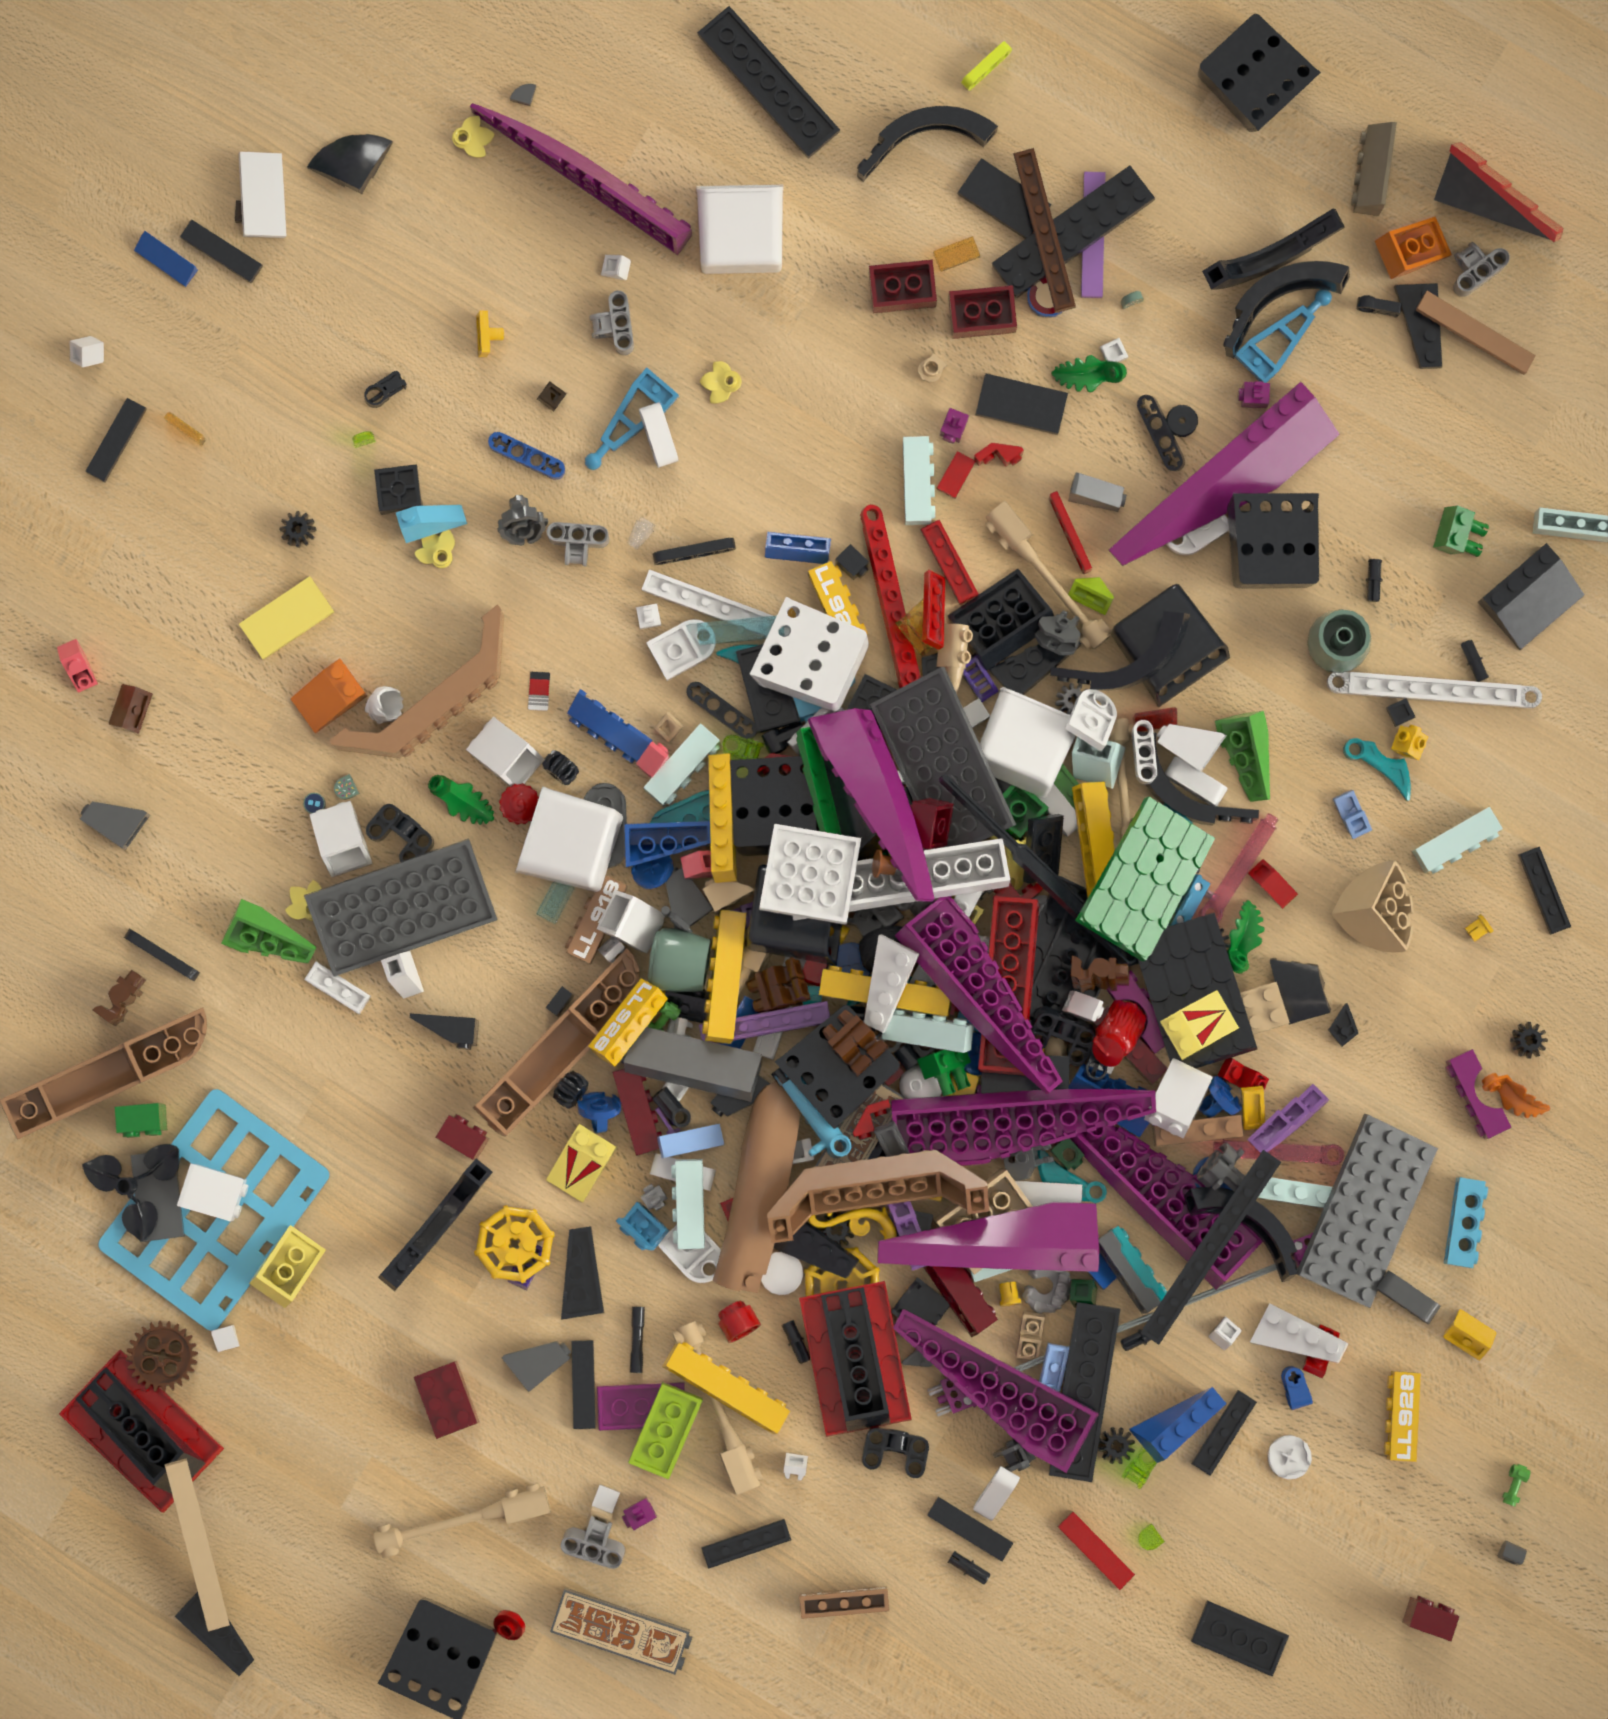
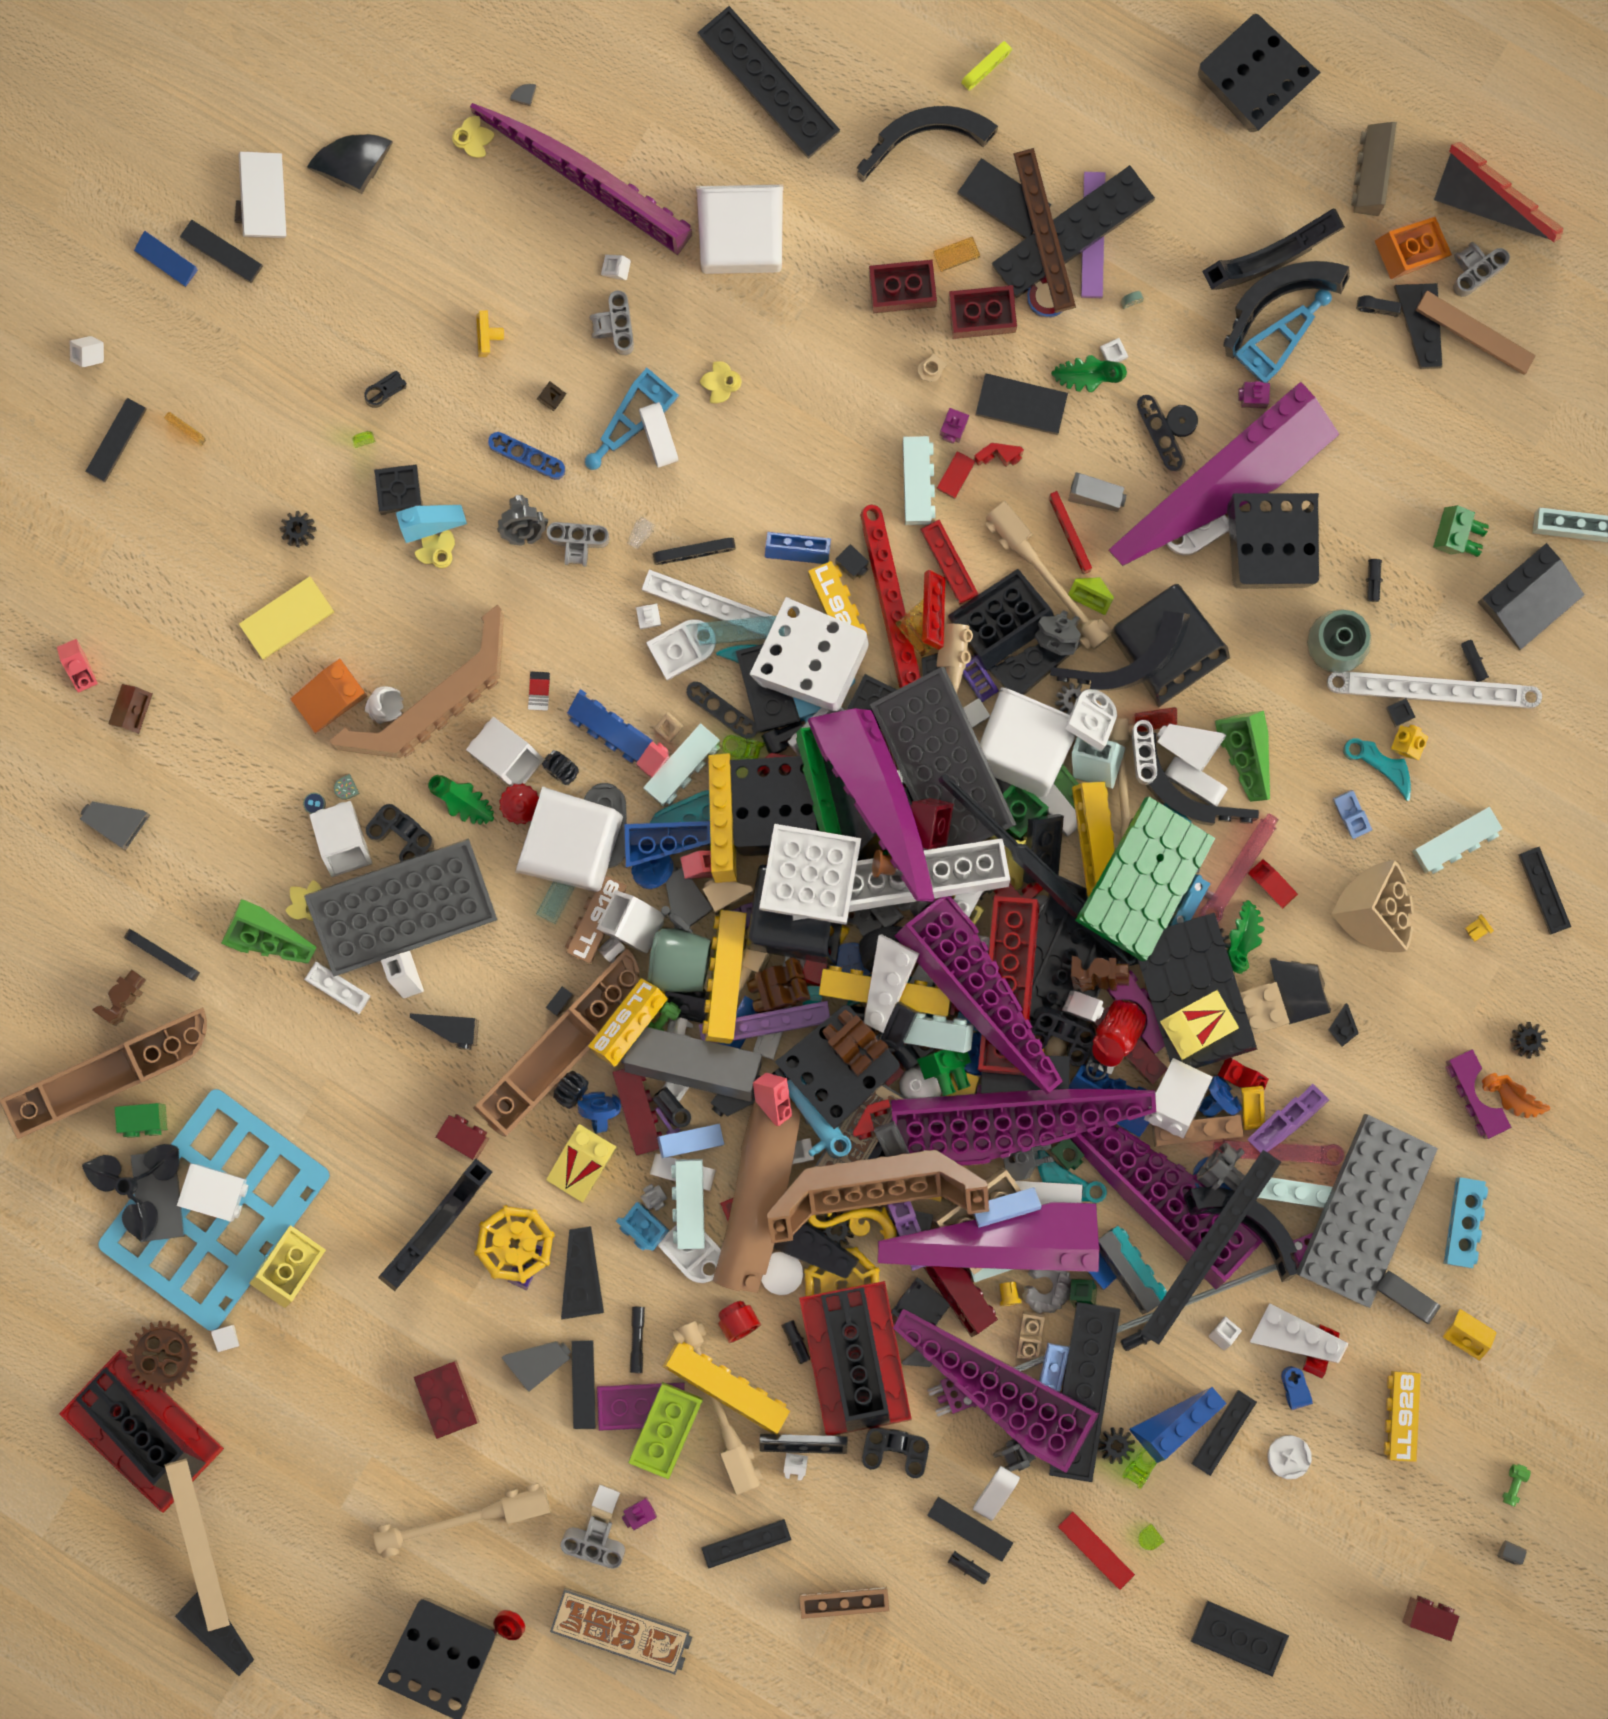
none -> coral slope [753,1073,792,1126]
none -> black tile [760,1434,848,1454]
none -> black tile [881,1002,918,1051]
none -> light blue tile [974,1187,1041,1228]

